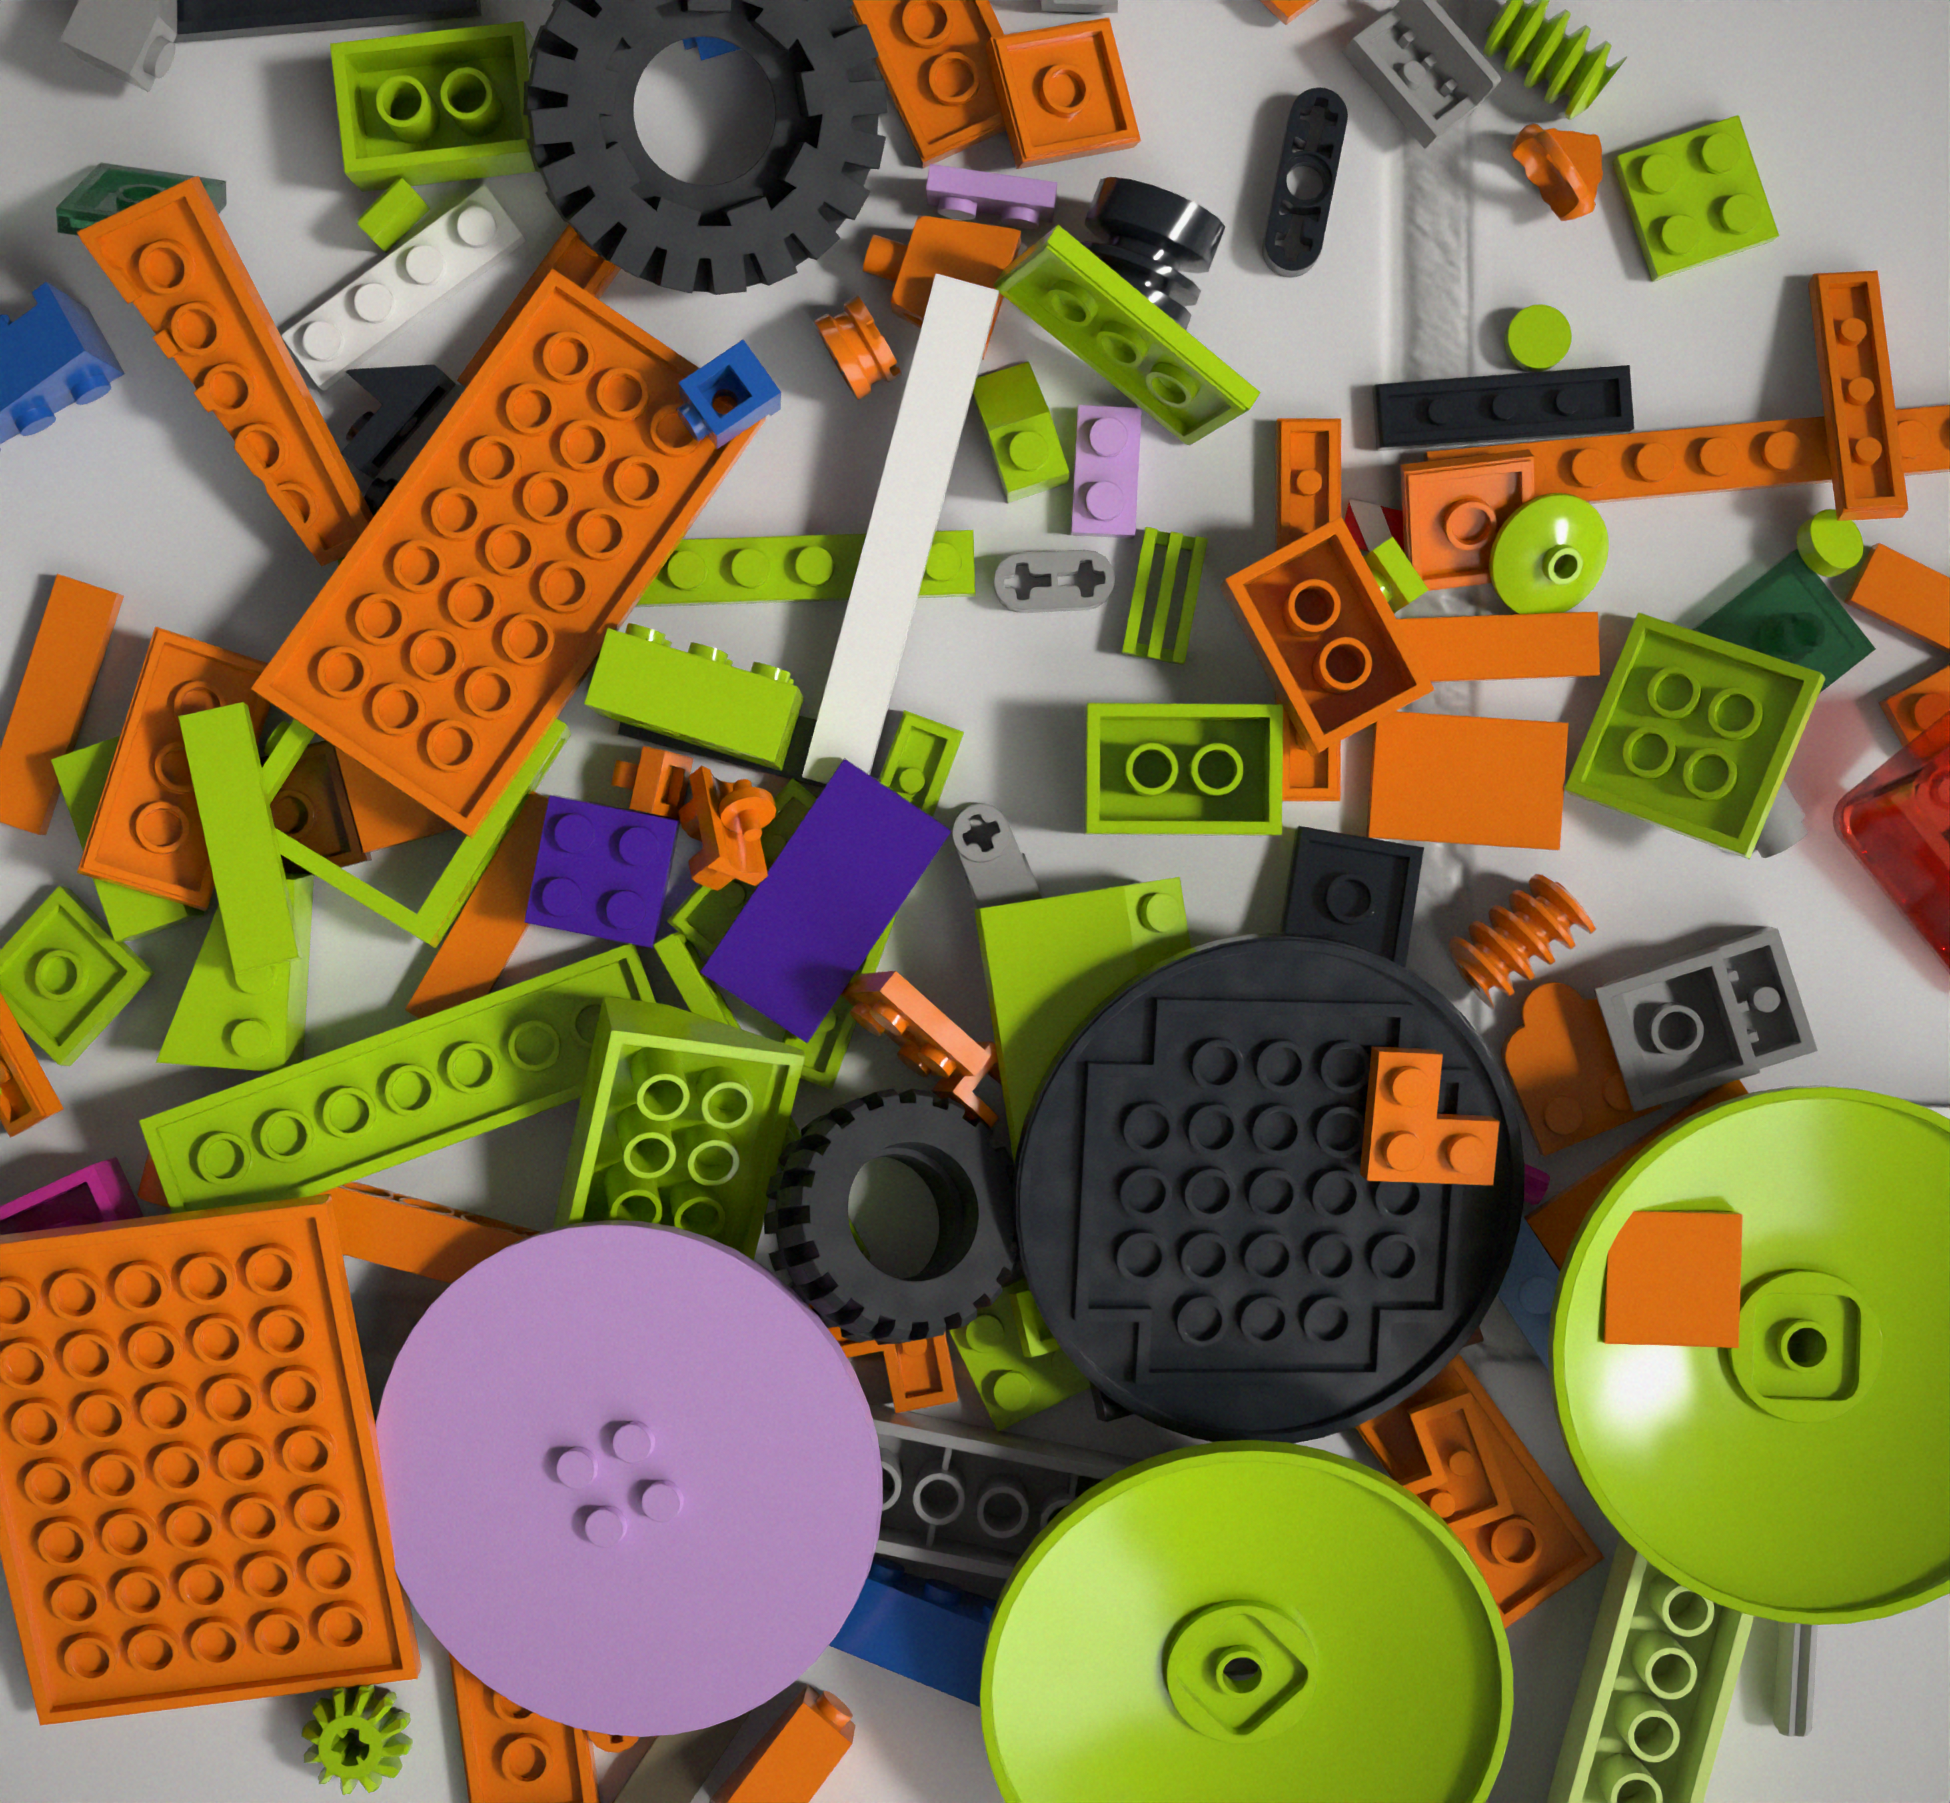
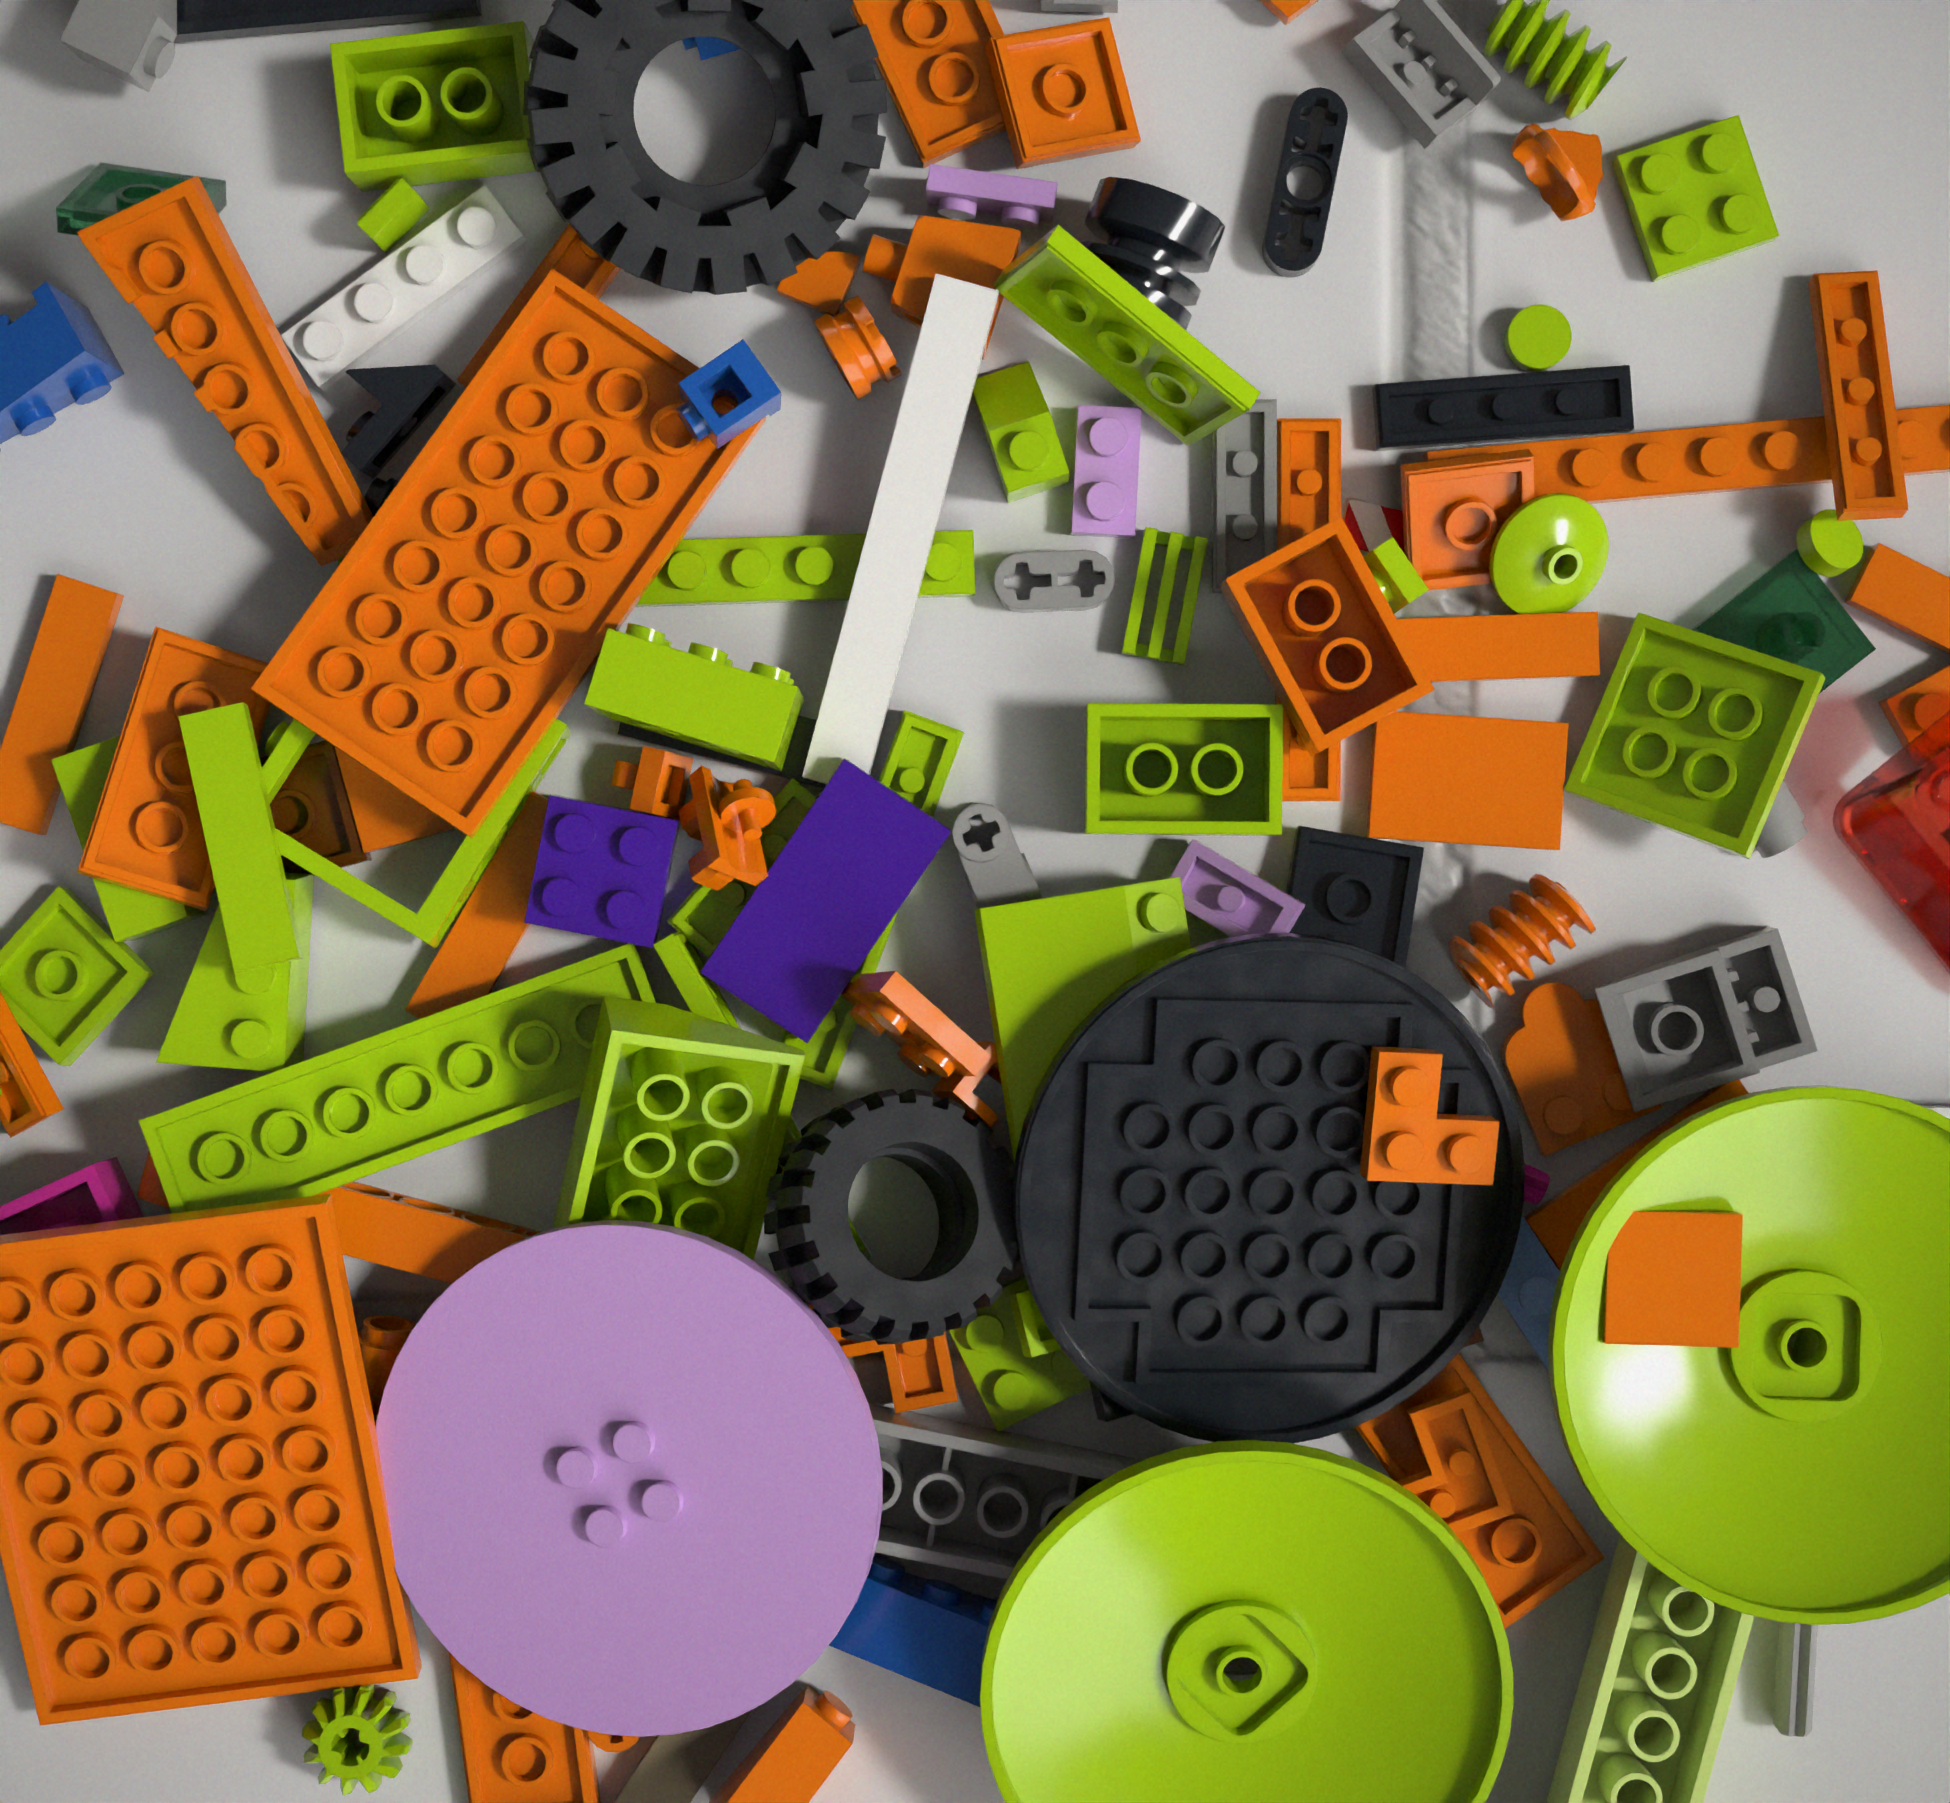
none -> orange cone [358,1315,415,1415]
none -> orange tile [777,251,861,317]
none -> lavender plate [1170,839,1306,937]
none -> light grey tile [1211,399,1277,593]

